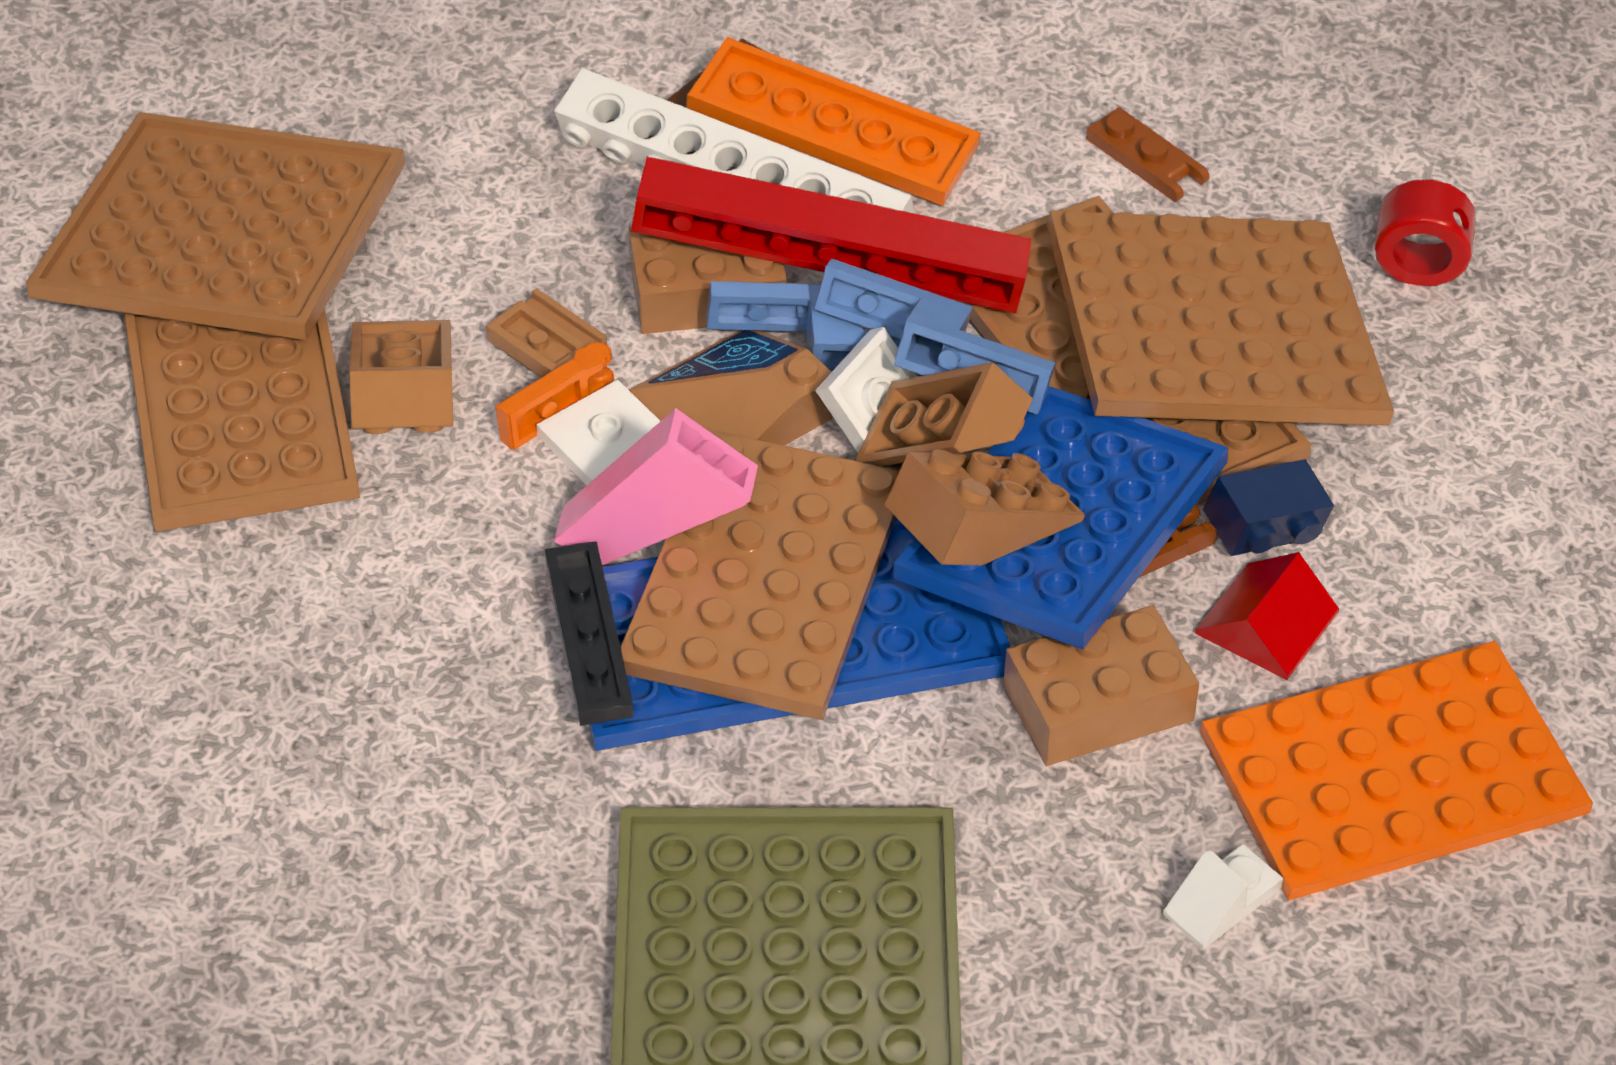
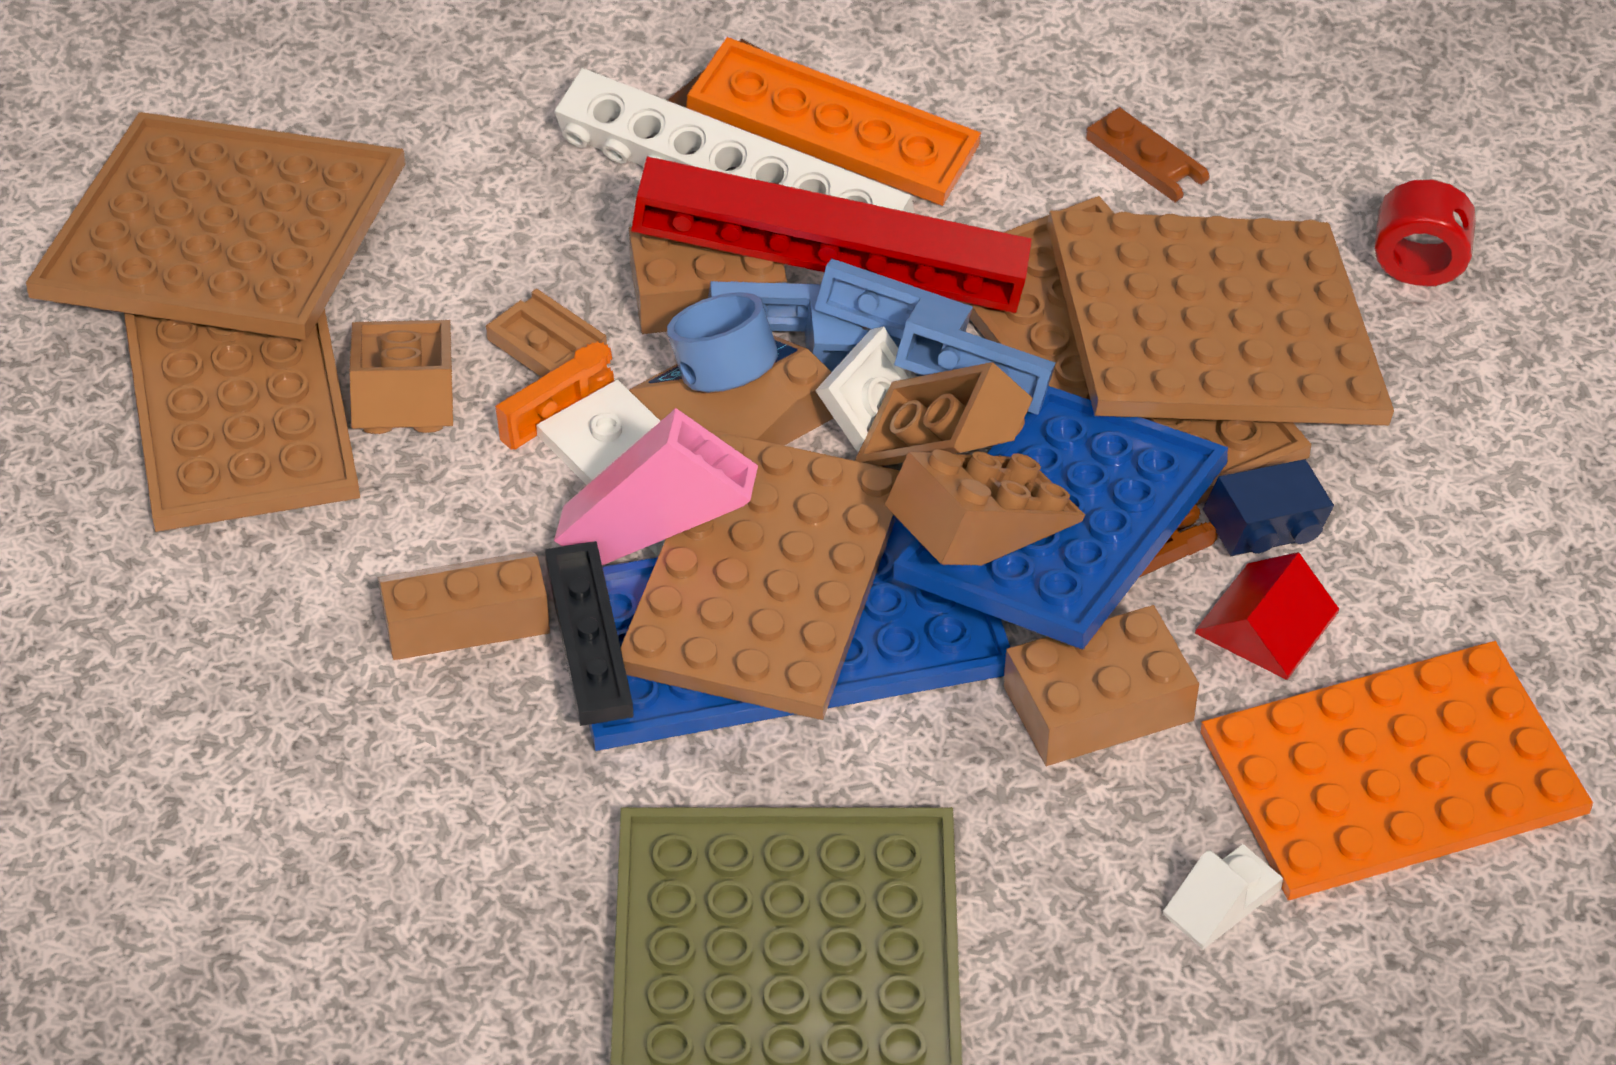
none -> medium nougat slope [377,551,550,661]
none -> medium blue piece [667,292,778,393]

